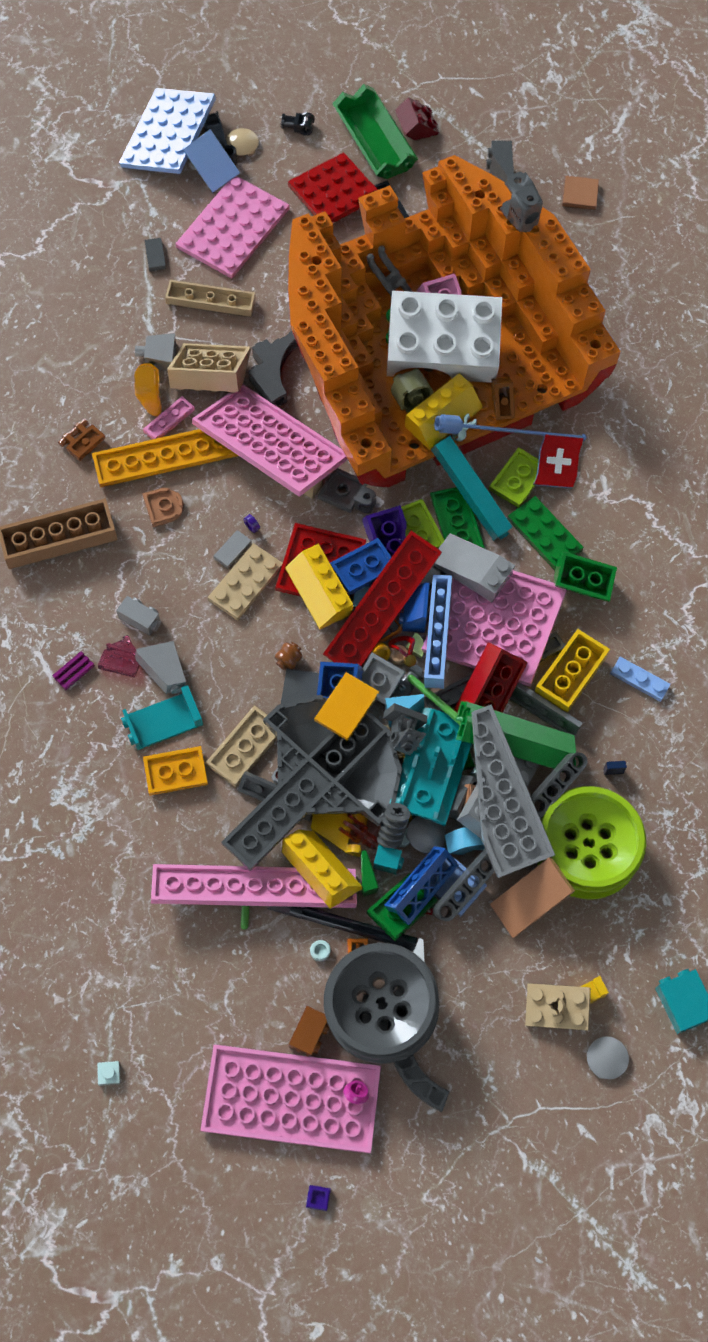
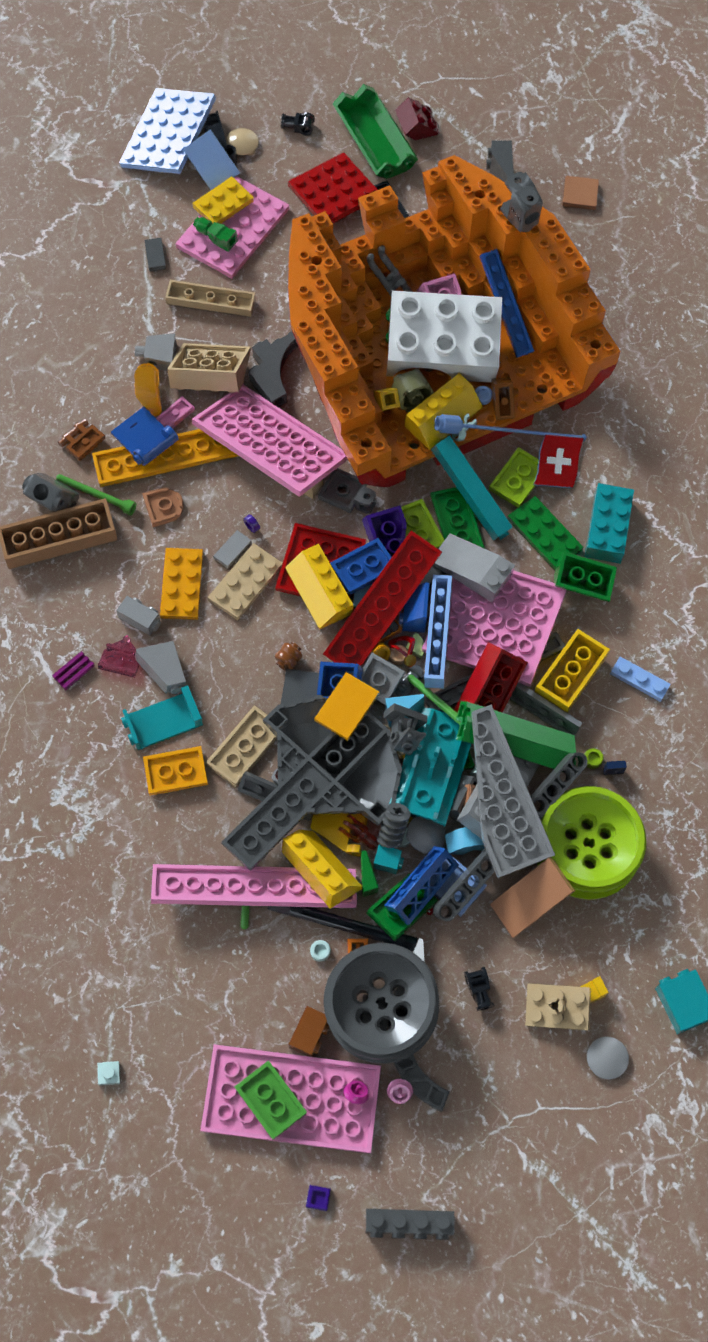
none -> dark grey piece [22,473,80,512]
none -> bright green piece [56,474,137,516]
none -> blue door [111,407,179,466]
none -> light orange plate [160,548,203,620]
none -> yellow plate [193,176,254,224]
none -> green piece [193,217,238,252]
none -> bright green plate [234,1060,307,1140]
none -> dark grey brick [365,1209,454,1240]
none -> yellow brick [373,387,400,410]
none -> bright pink hat [387,1079,413,1104]
none -> black connector [464,967,495,1011]
none -> light blue tile [475,386,492,405]
none -> blue tile [479,249,534,358]
none -> teal brick [584,483,634,564]
none -> lime tile [584,748,604,769]

